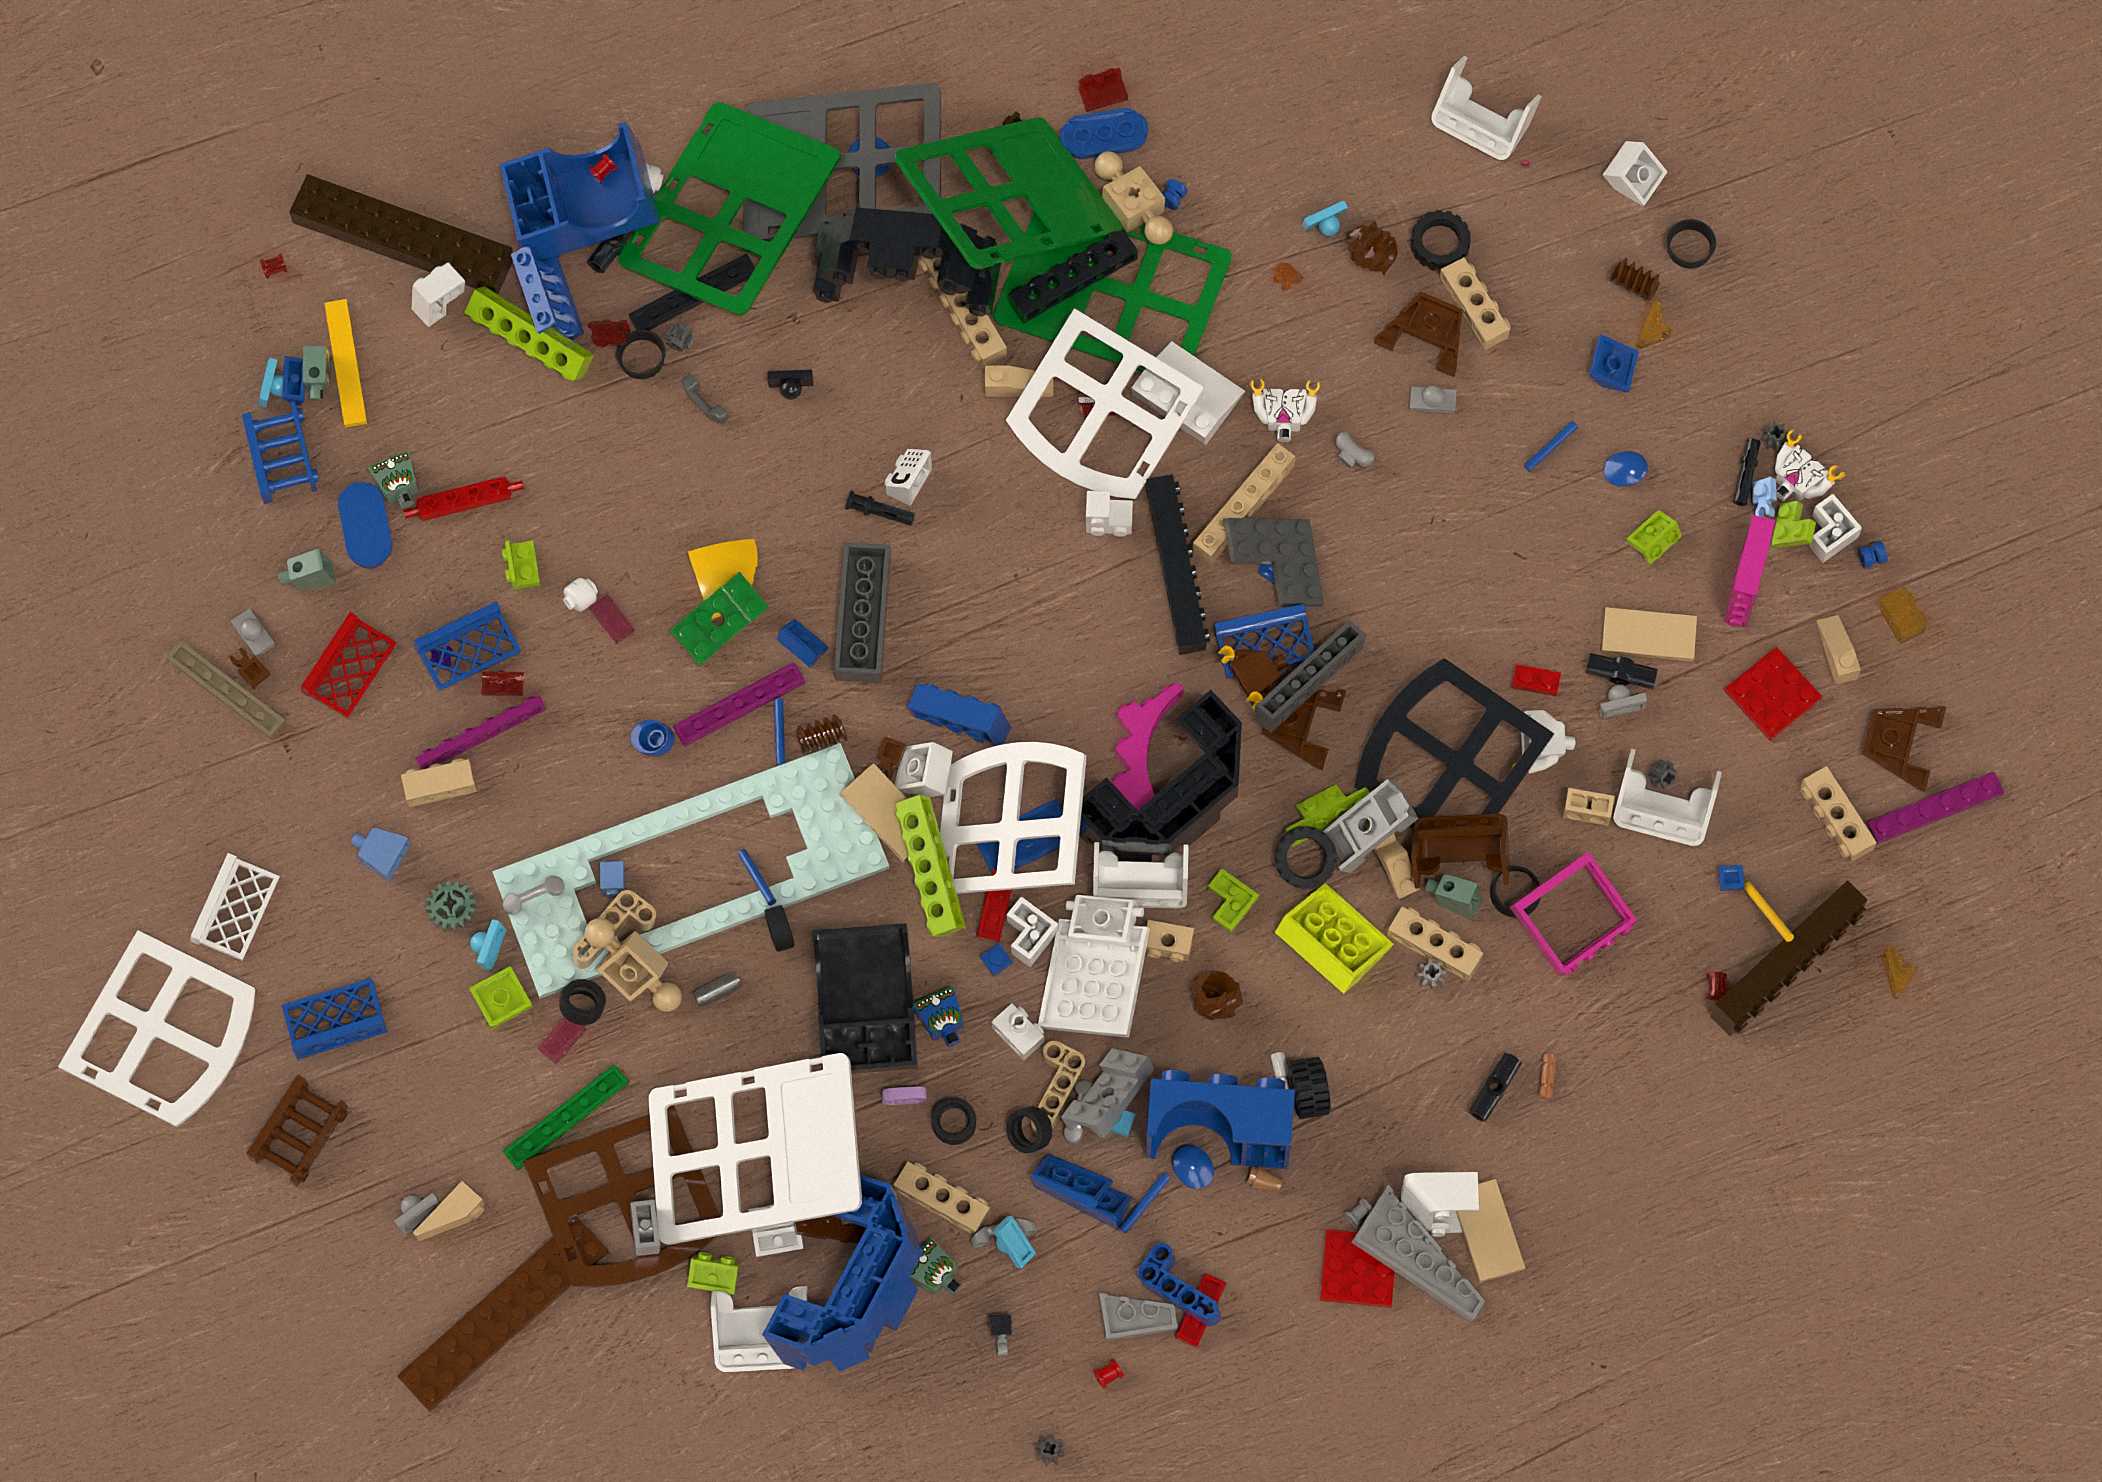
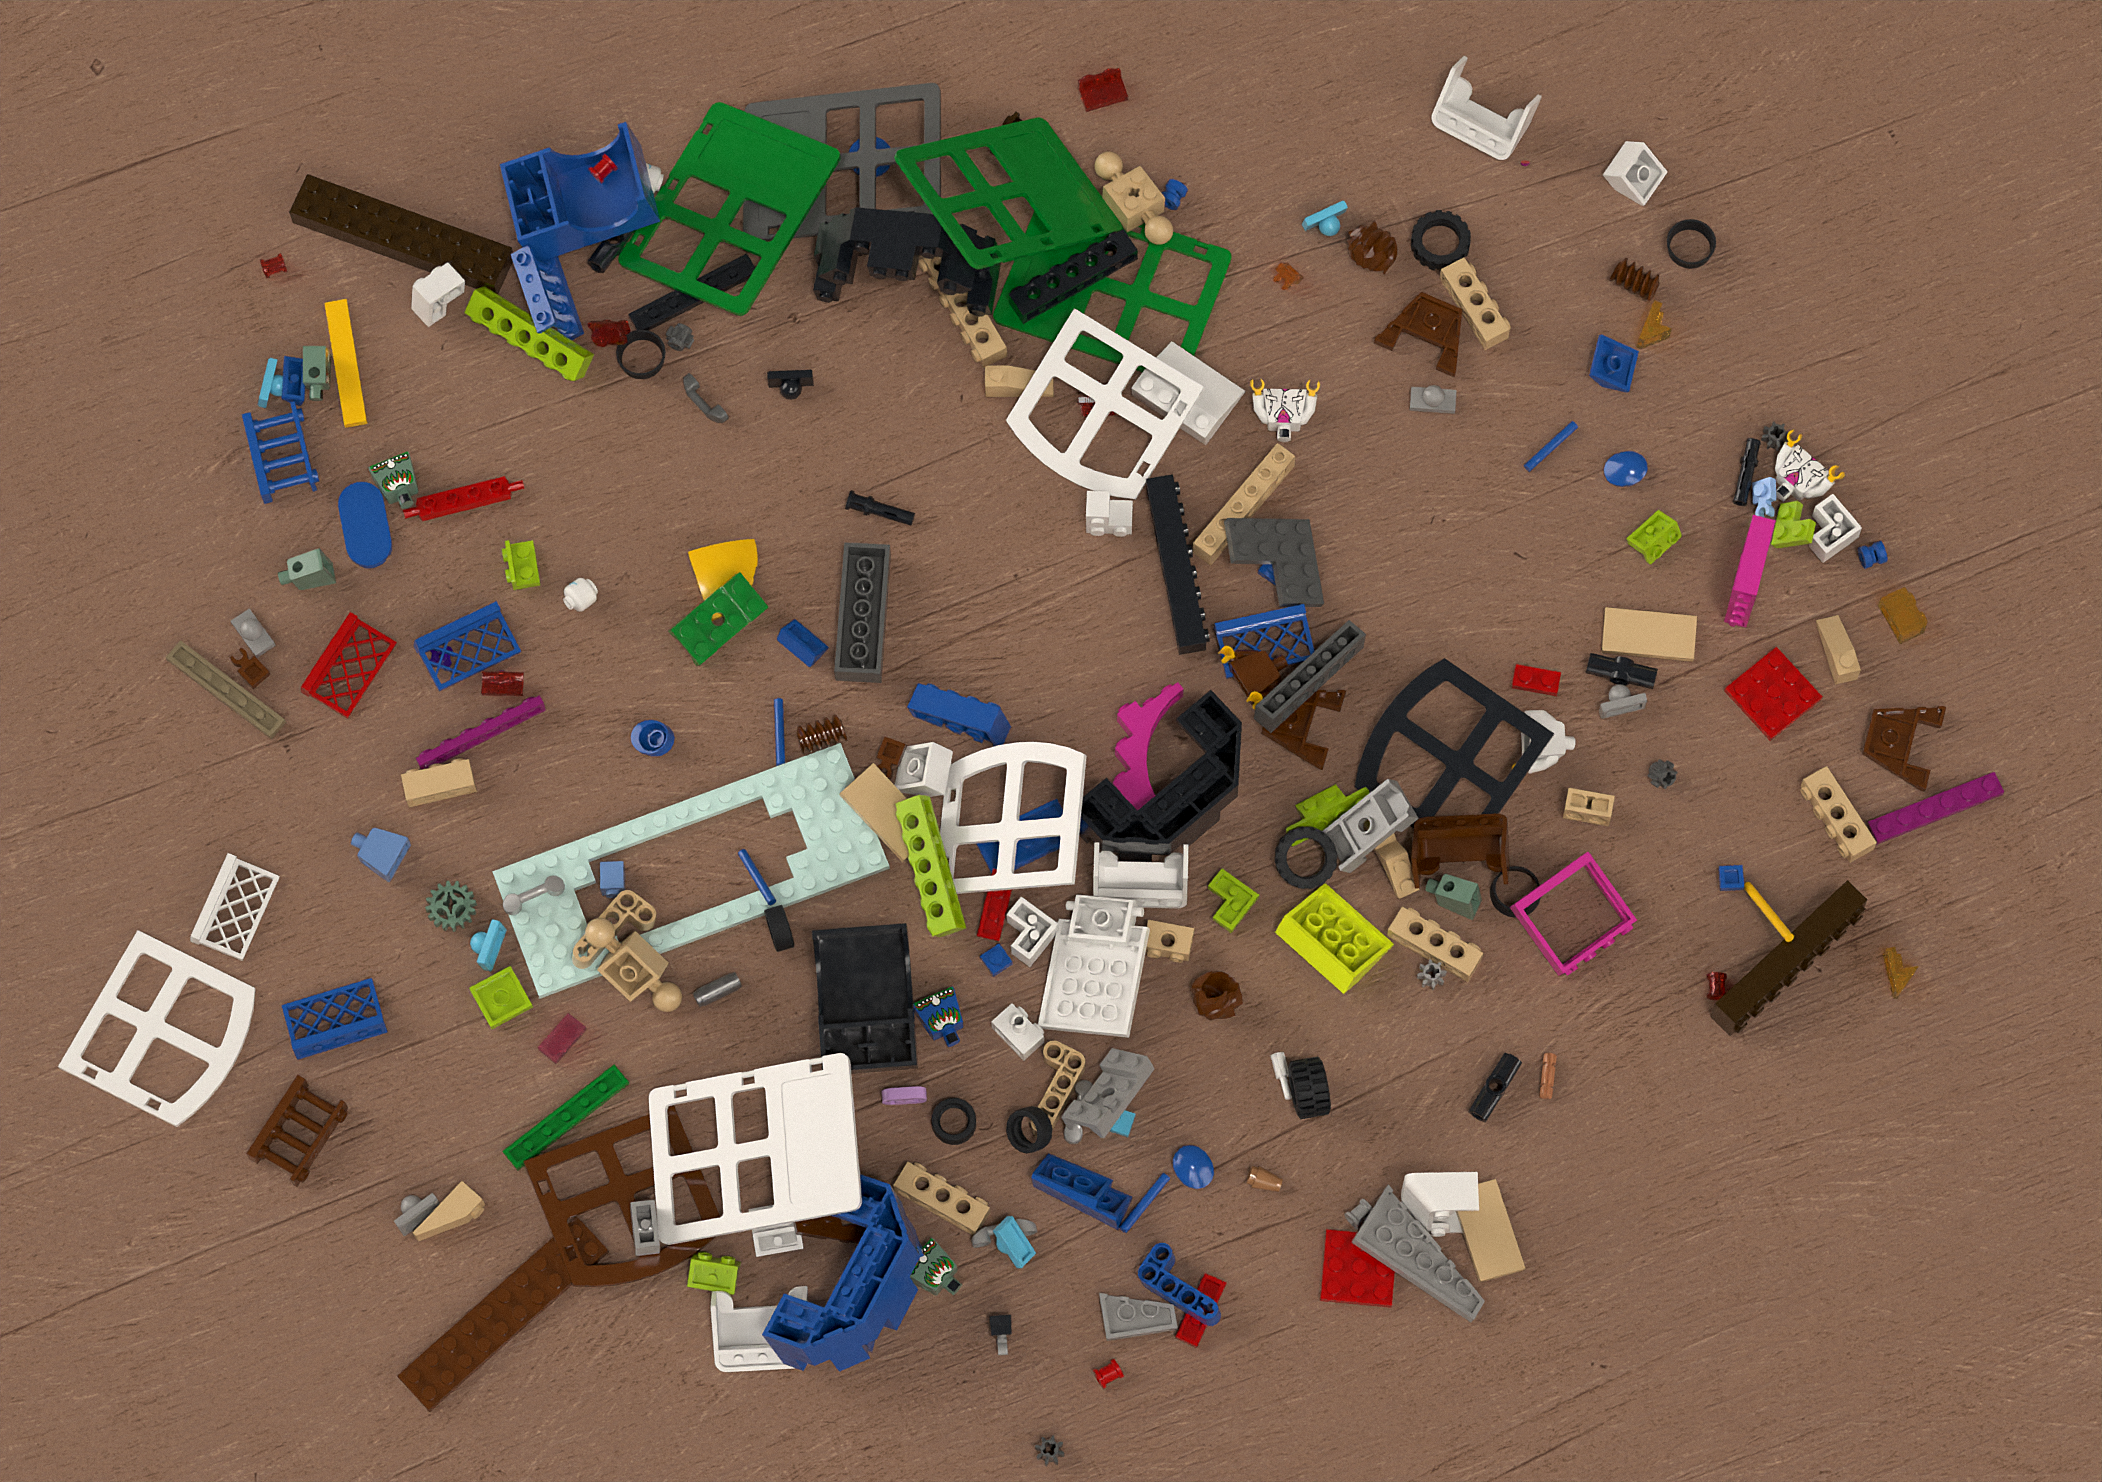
black tyre [559,979,606,1025] -> none
clear pink plate [589,594,634,644] -> none
magenta tile [673,662,805,747] -> none
white slope [884,449,932,506] -> none
blue tile [1060,108,1148,159] -> none
blue piece [1146,1070,1295,1170] -> none
light grey piece [1336,432,1374,468] -> none
white windscreen [1613,748,1722,846] -> none

